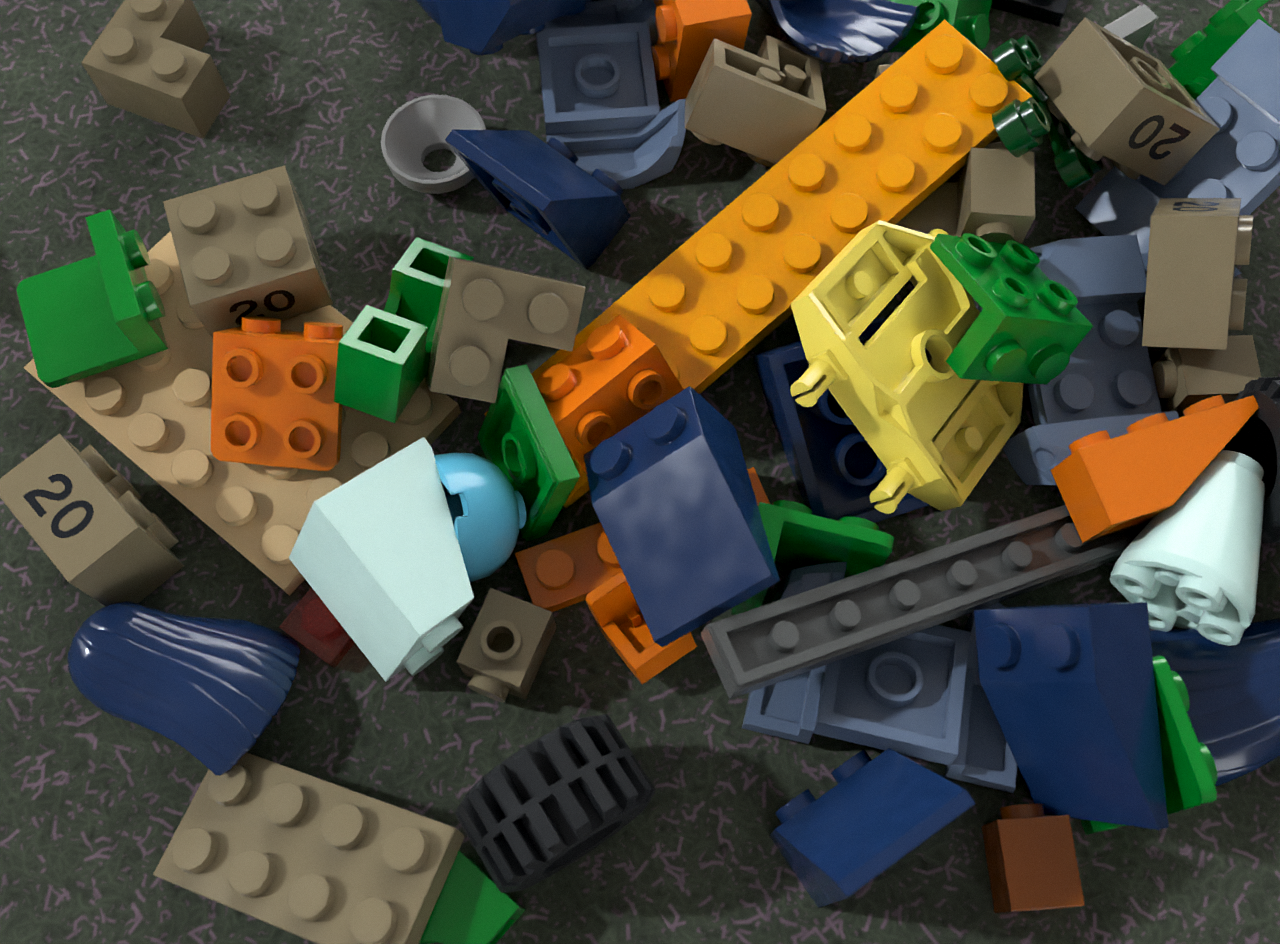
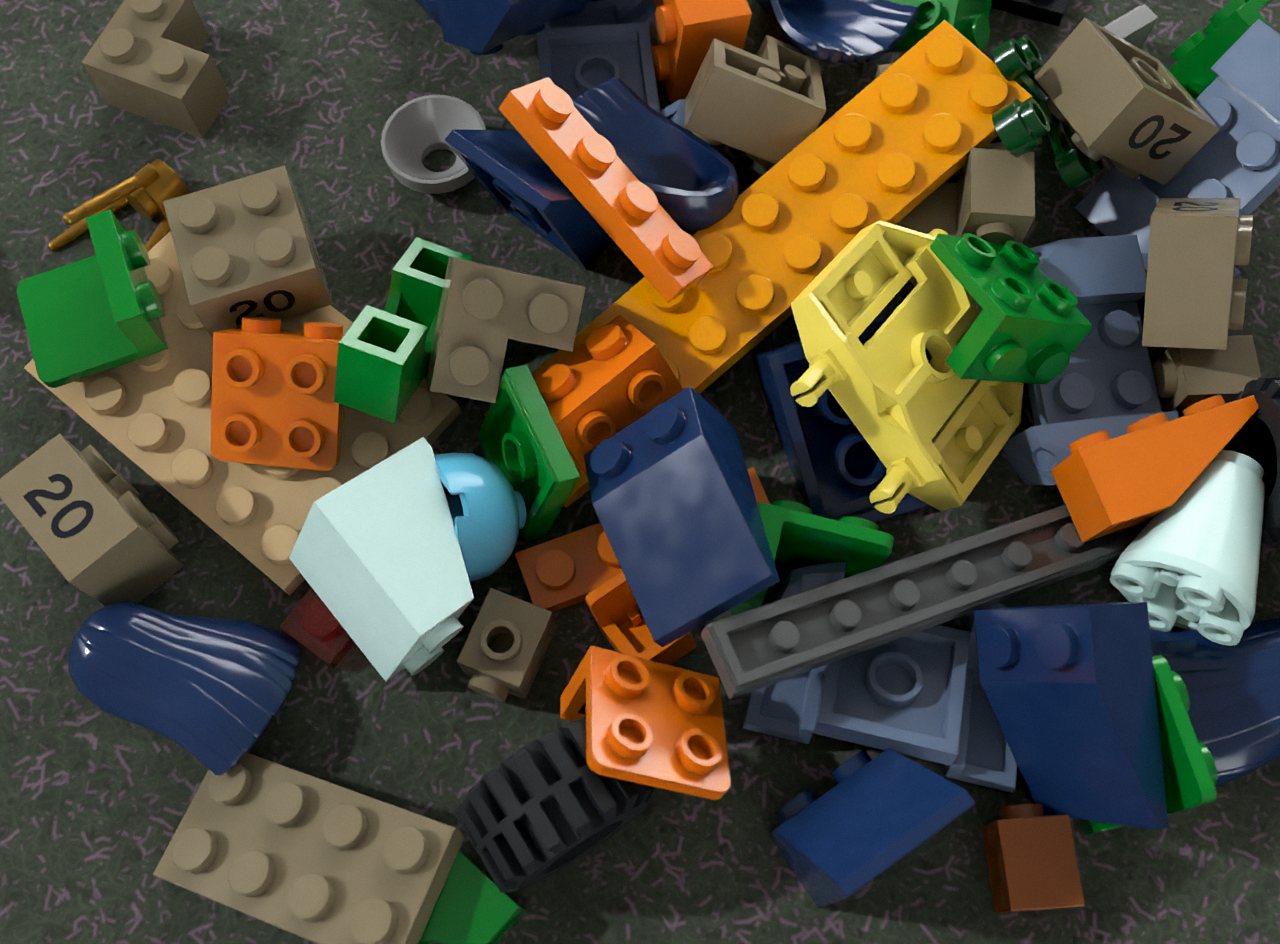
none -> pearl gold plant [48,159,190,252]
none -> orange plate [498,77,714,303]
none -> orange bracket [560,645,731,800]
none -> dark blue hair [572,78,740,236]

